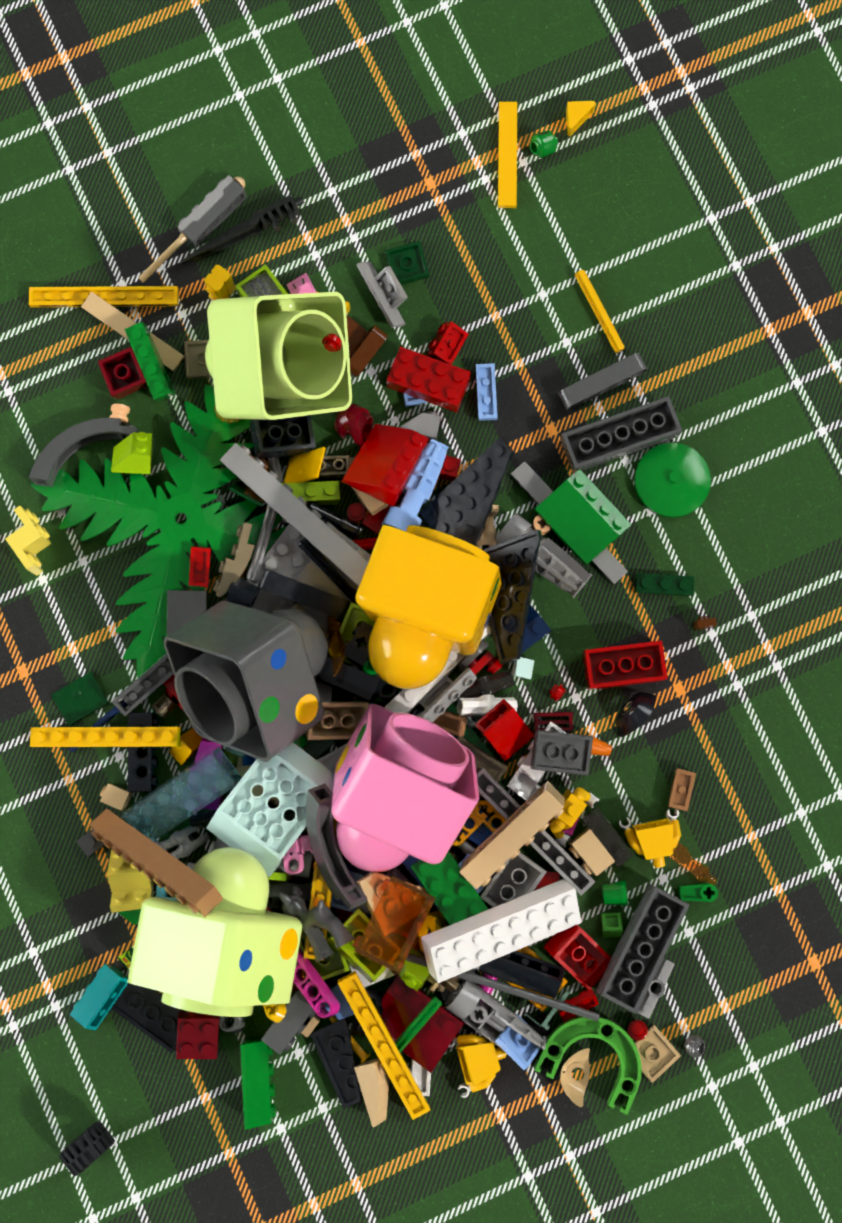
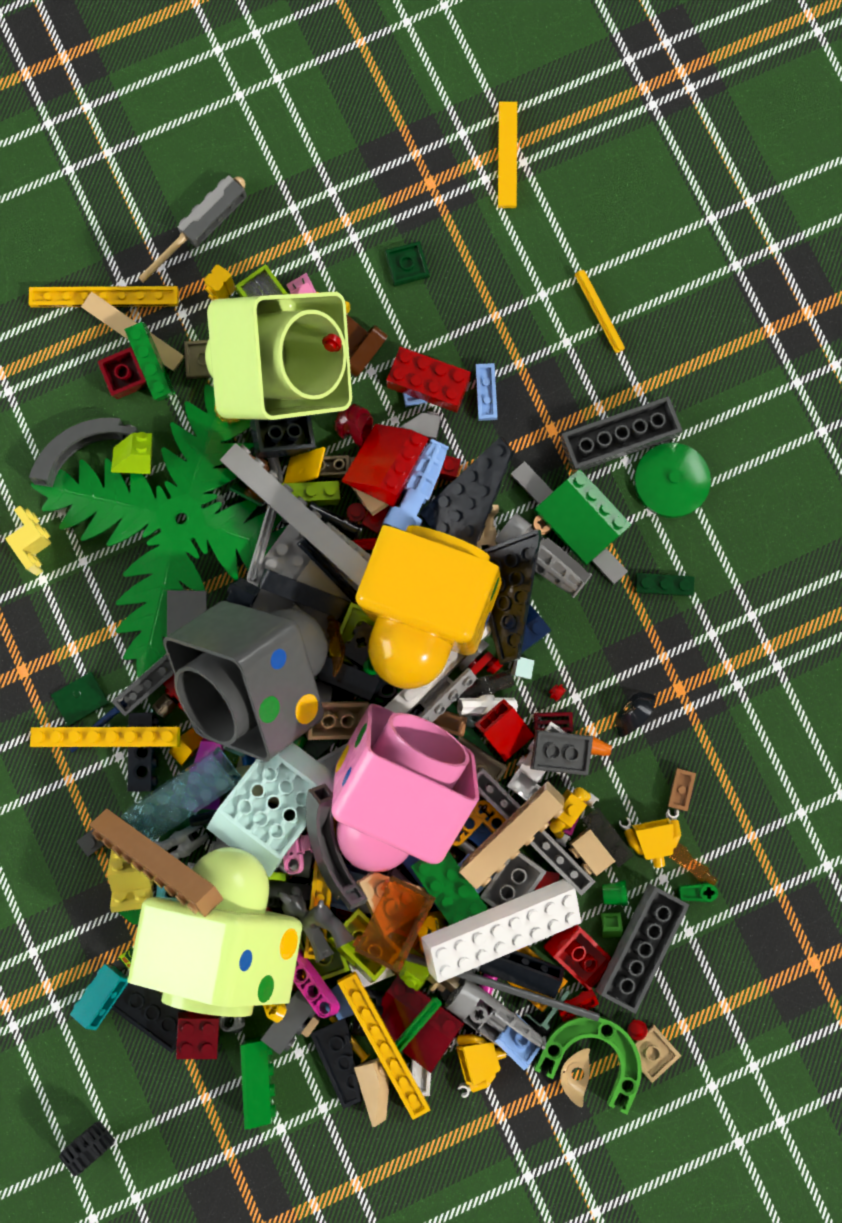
tan brick [100,783,133,811] -> none
light nougat wheel [109,404,130,425] -> none
pearl dark grey piece [181,195,305,264] -> none
red plate [189,546,211,587] -> none
dark tan slope [213,522,255,597] -> none
light grey bracket [357,262,408,328] -> none
red bracket [427,321,469,365] -> none
green head [530,130,558,158] -> none
dark grey beam [558,353,648,410] -> none
yellow slope [566,101,596,137] -> none
red brick [582,641,668,690] -> none
light grey piece [637,958,675,1019] -> none
flat silver piece [684,1035,705,1058] -> none
reddish brown plate [693,615,717,631] -> none

